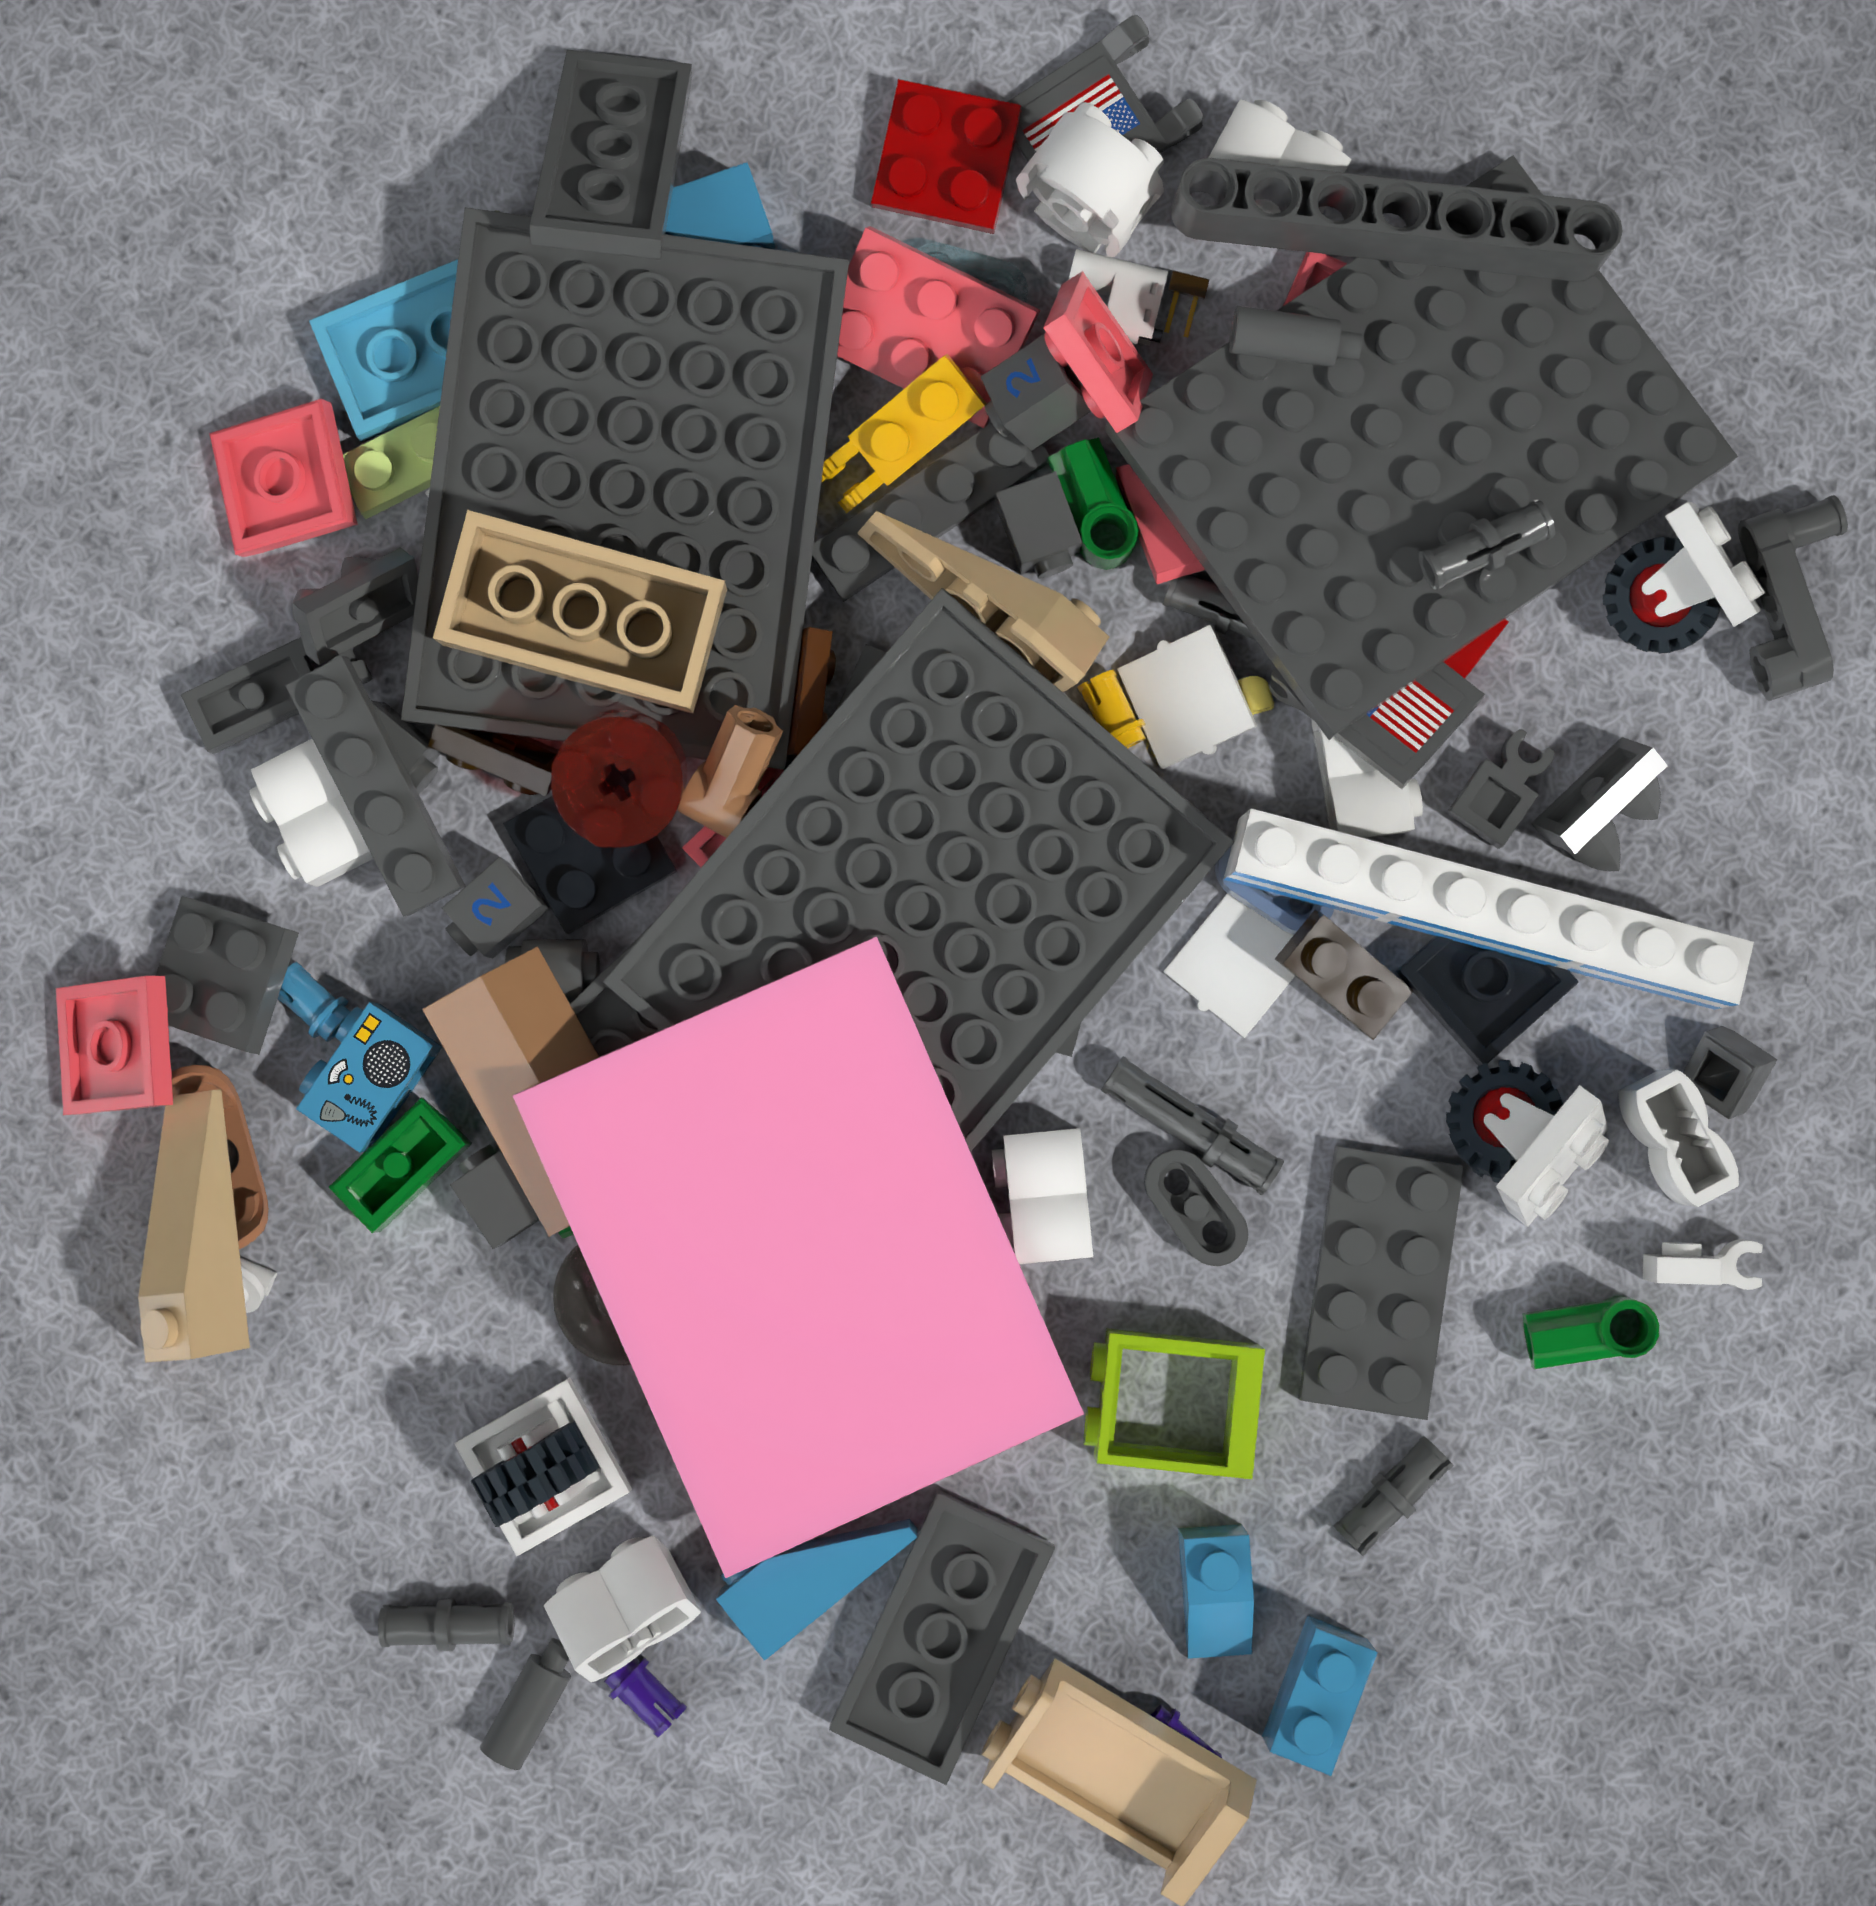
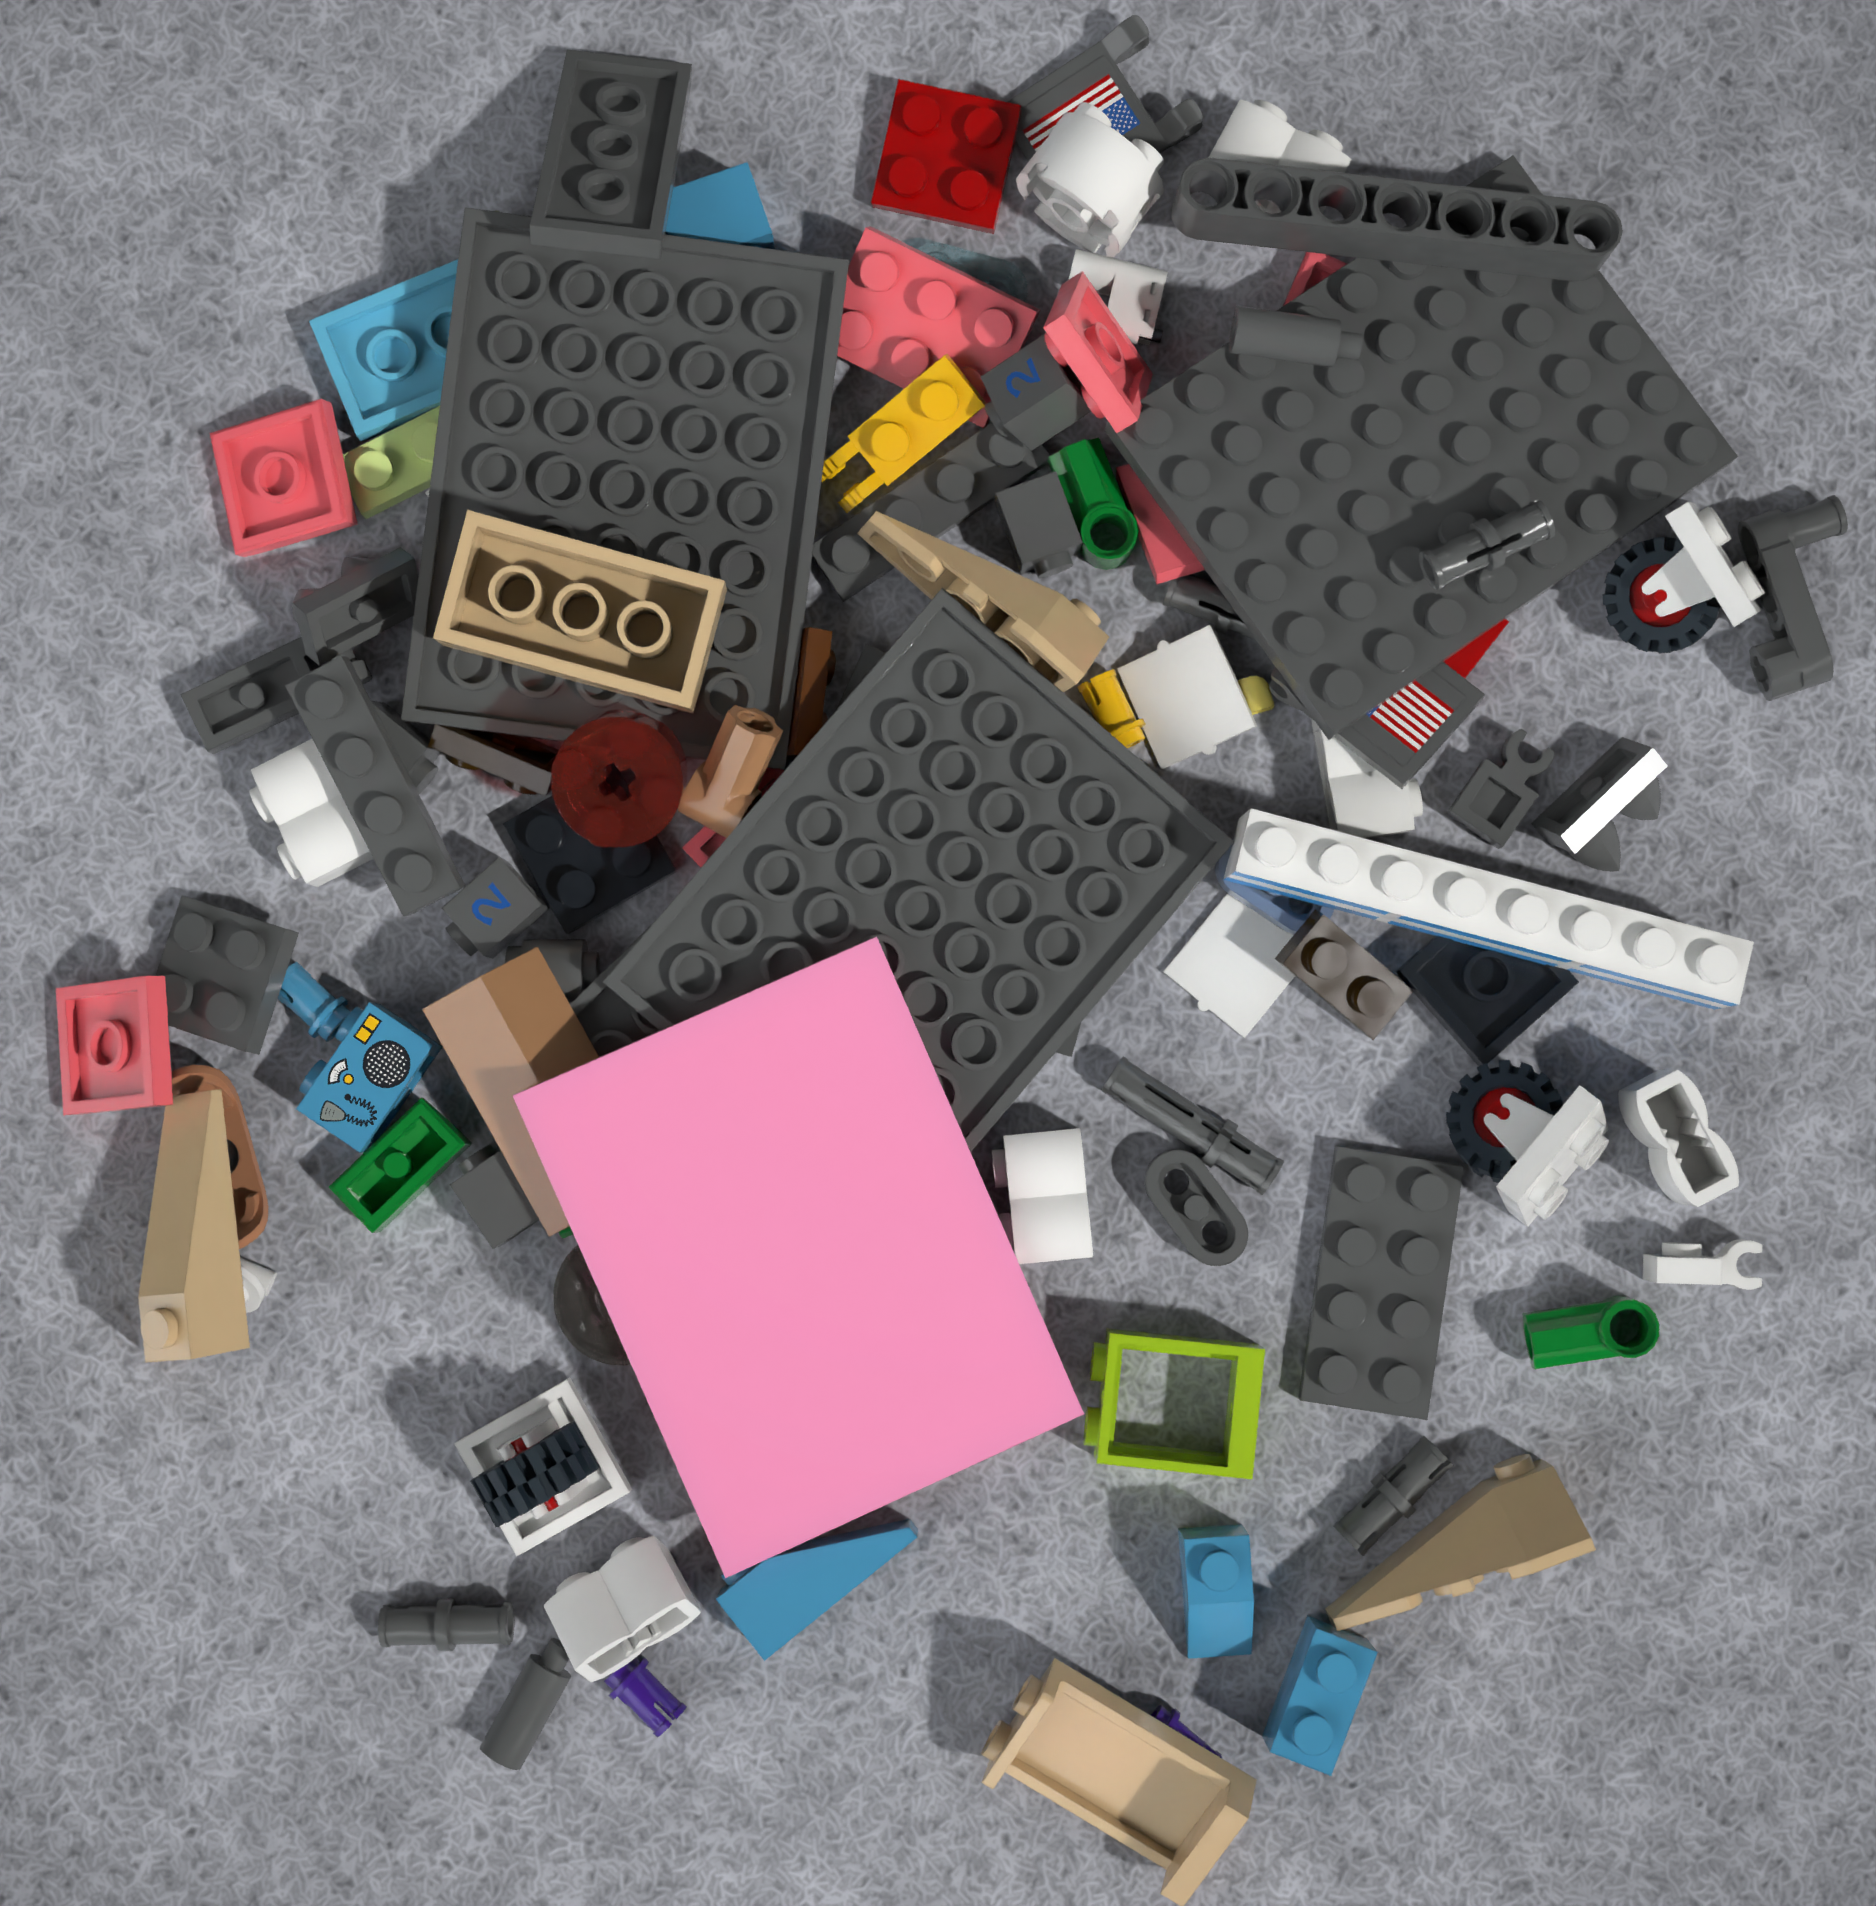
dark grey plate [829,1490,1055,1785] -> none
dark brown piece [1164,270,1210,338] -> none
dark grey slope [1683,1026,1778,1119] -> none
none -> tan wedge [1325,1454,1596,1631]

